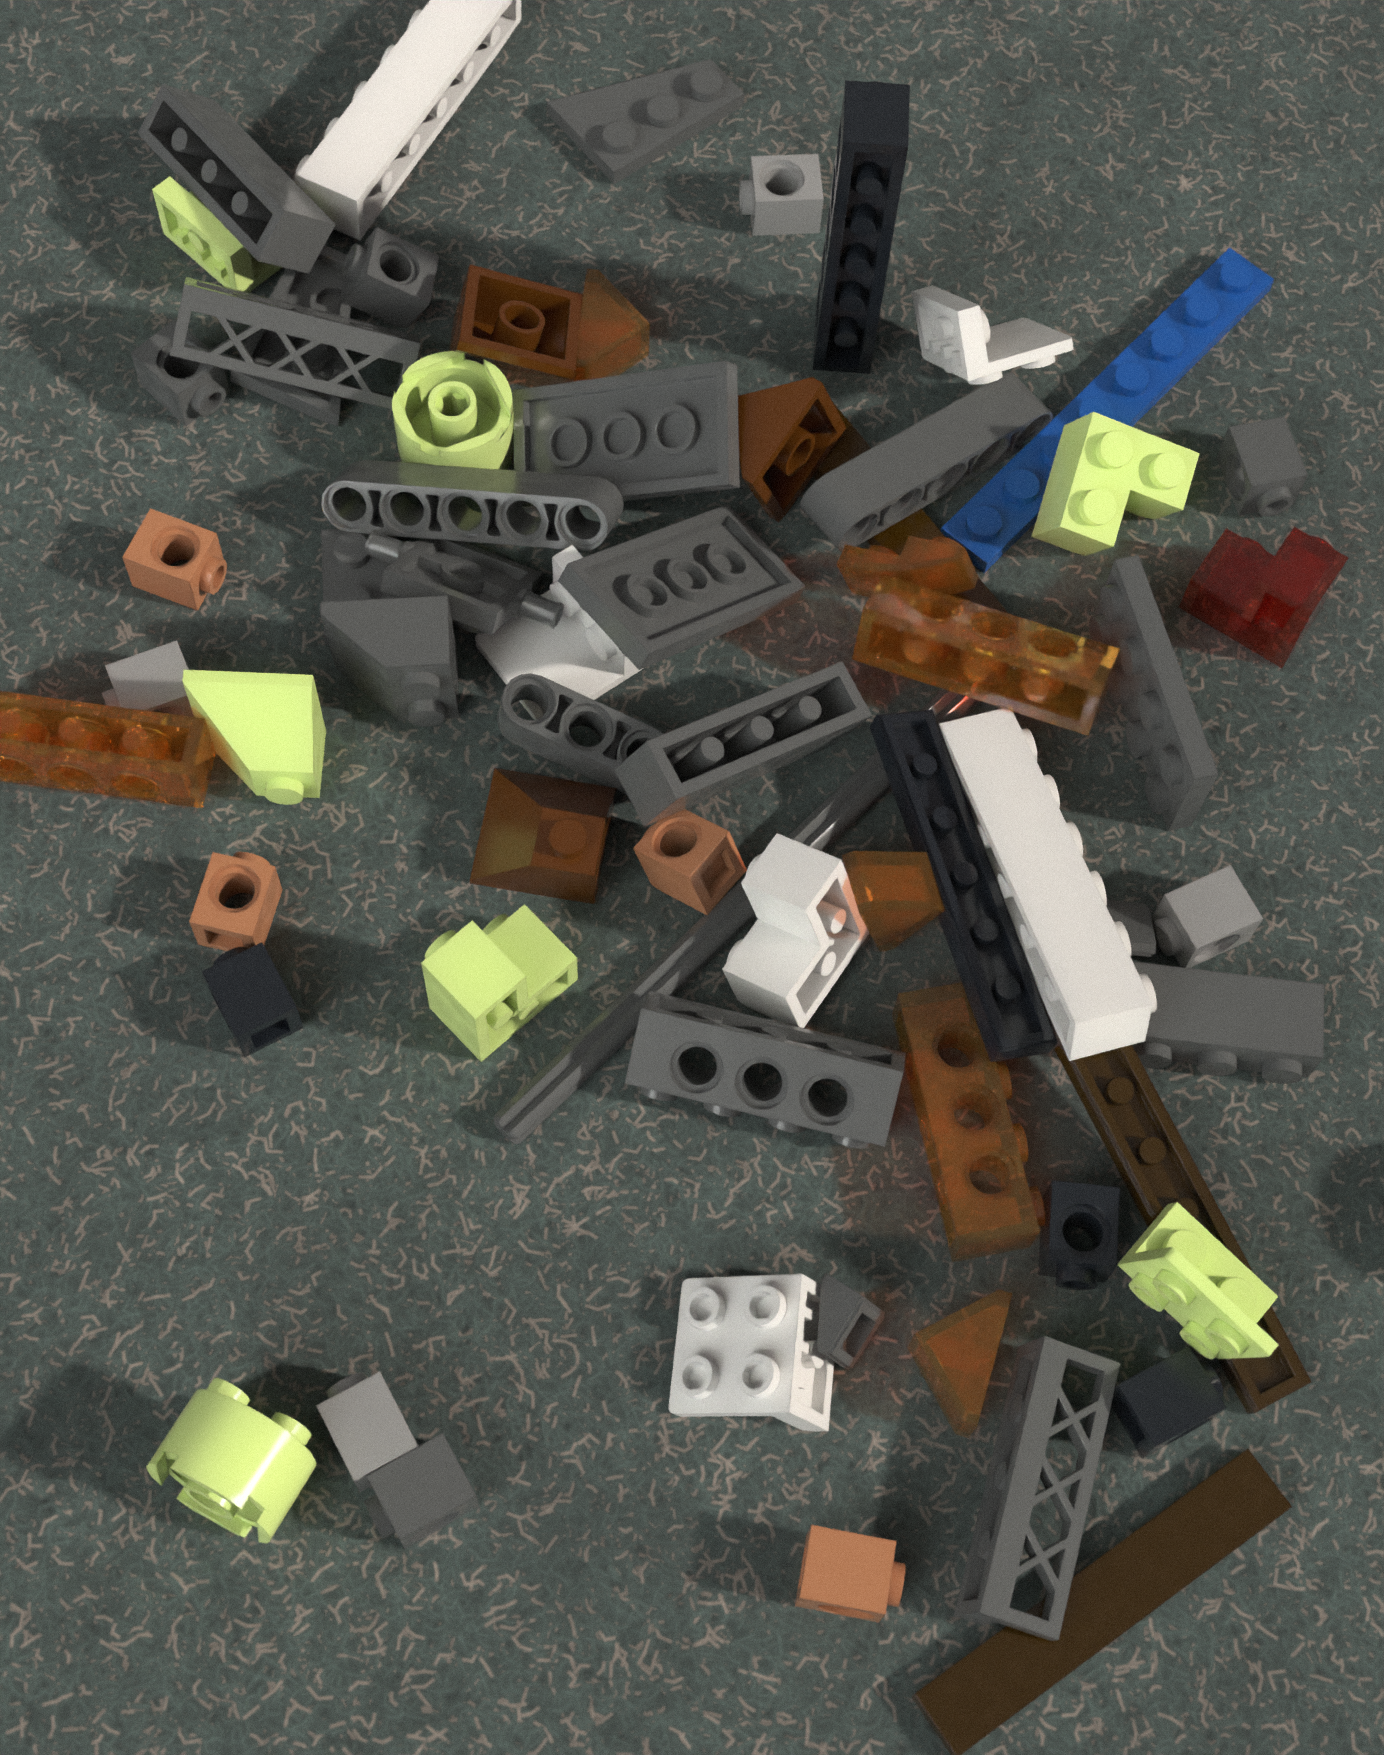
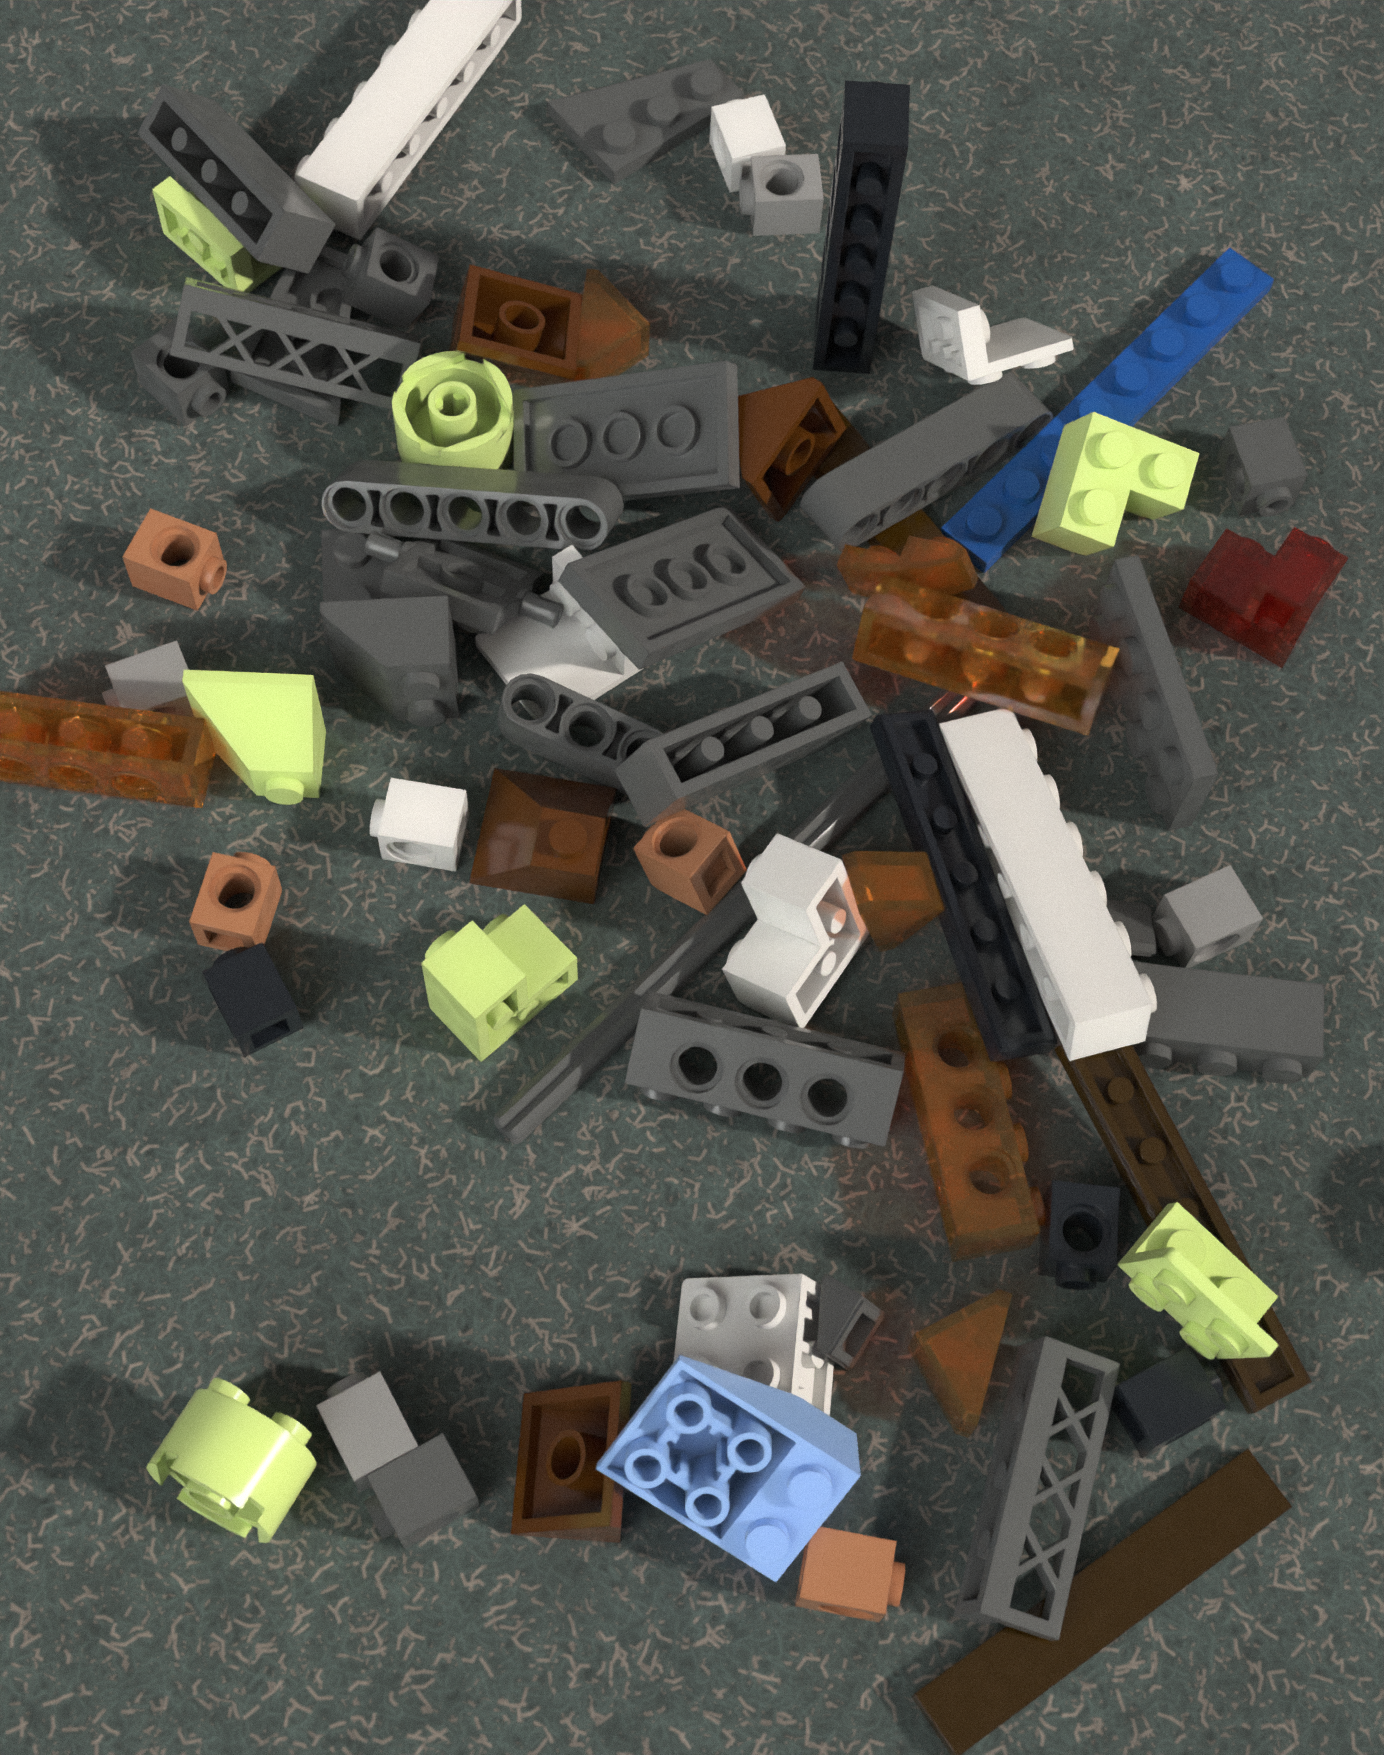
none -> white brick [370,778,469,871]
none -> reddish brown slope [511,1380,632,1543]
none -> light blue slope [596,1355,861,1582]
none -> white brick [710,94,786,193]

